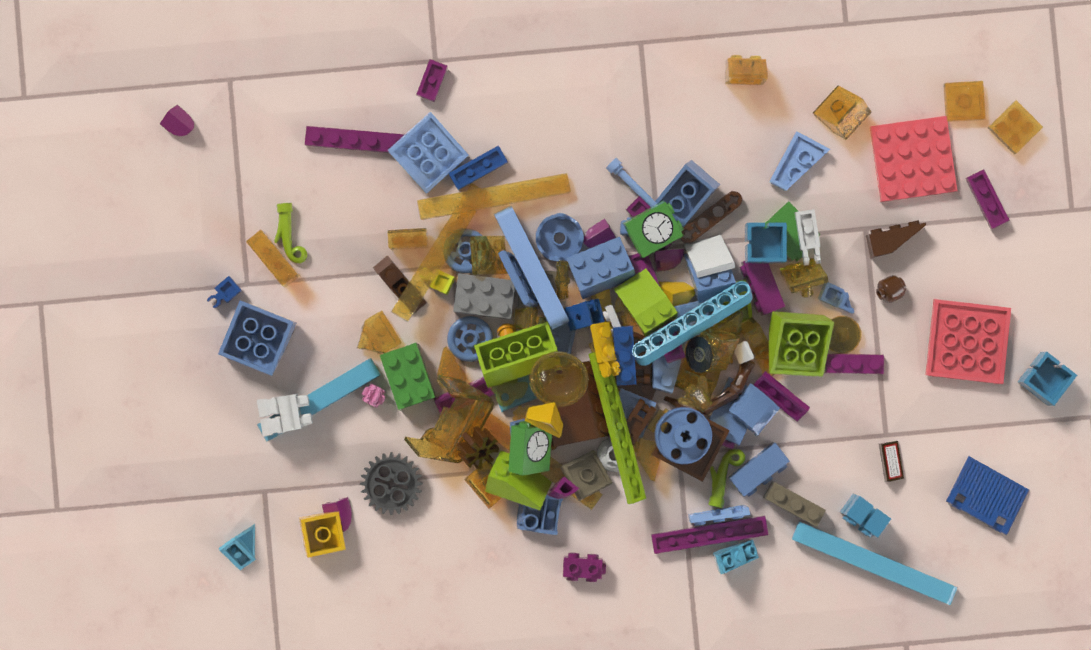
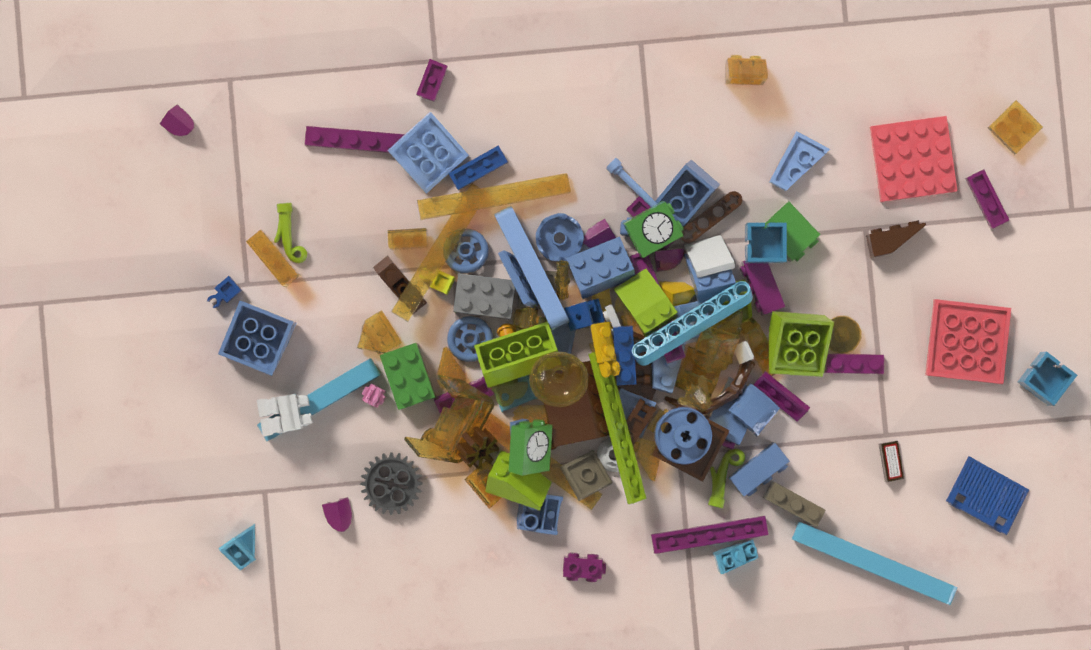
yellow slope [299,511,346,558] -> none
clear yellow plate [470,236,507,275] -> none
yellow slope [525,402,563,438] -> none
magenta brick [548,477,579,499] -> none
black tile [685,335,718,374] -> none
light blue wing [688,505,750,526] -> none
clear yellow plate [779,258,828,298] -> none
white hinge [794,209,821,266] -> none
clear yellow slope [813,85,872,140] -> none
medium blue slope [818,282,854,314] -> none
dark azure piece [840,494,891,538] -> none
reddish brown head [876,275,906,303] -> none
clear yellow plate [943,81,986,122] -> none

